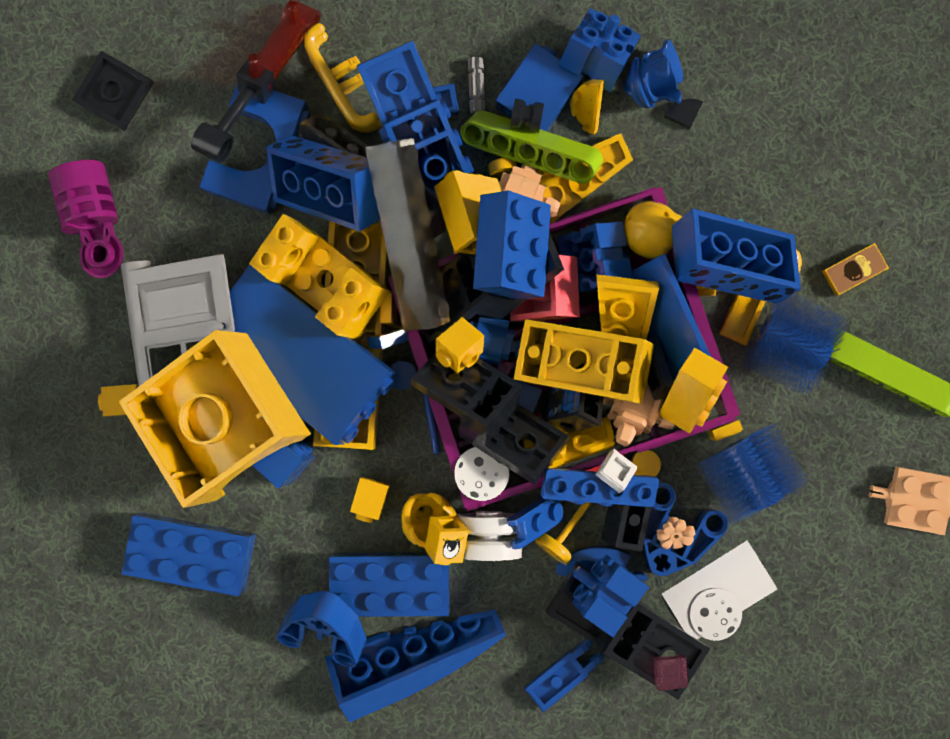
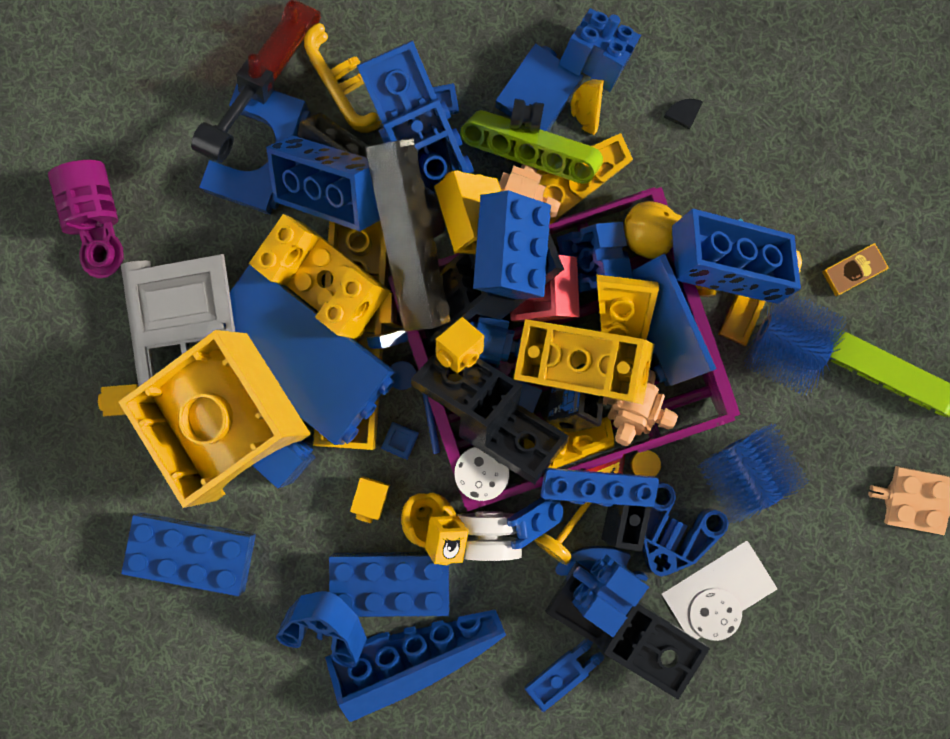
black plate [72,50,154,131] -> none
light grey axle [468,57,485,114] -> none
yellow tile [488,157,517,178] -> none
white tile [595,449,638,493] -> none
blue helmet [623,39,683,108] -> none
black tile [646,336,674,401] -> none
clear pink tile [653,655,688,691] -> none
light nougat plant [656,517,695,549] -> none
yellow brick [659,348,728,434] -> none
yellow tile [707,420,743,441] -> none
none -> blue tile [381,422,419,460]

